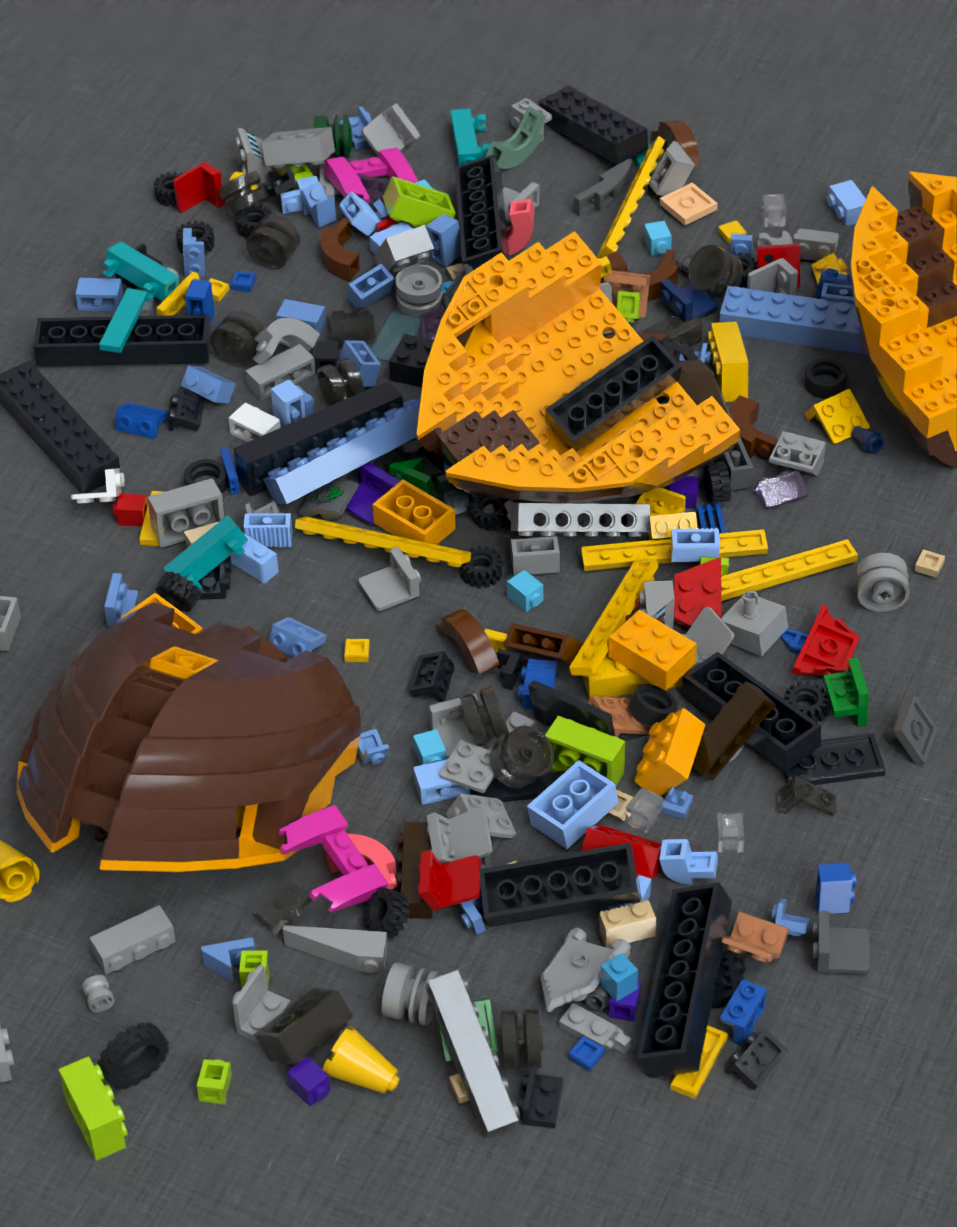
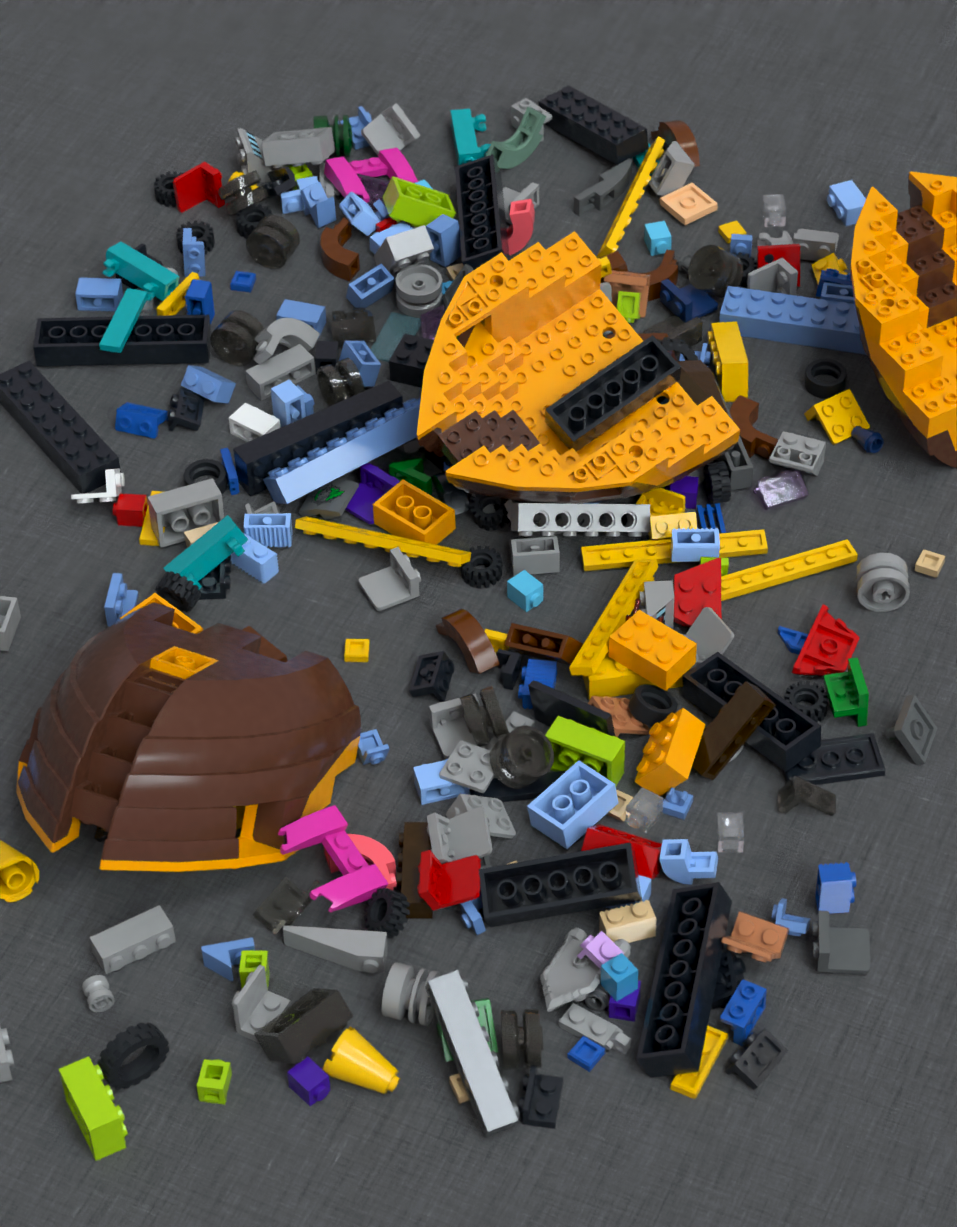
yellow tile [209,278,230,302] -> none
medium blue bracket [269,617,327,657] -> none
medium azure brick [413,729,446,766] -> none
light grey brick [721,590,788,656] -> none
none -> lavender bracket [577,931,624,969]

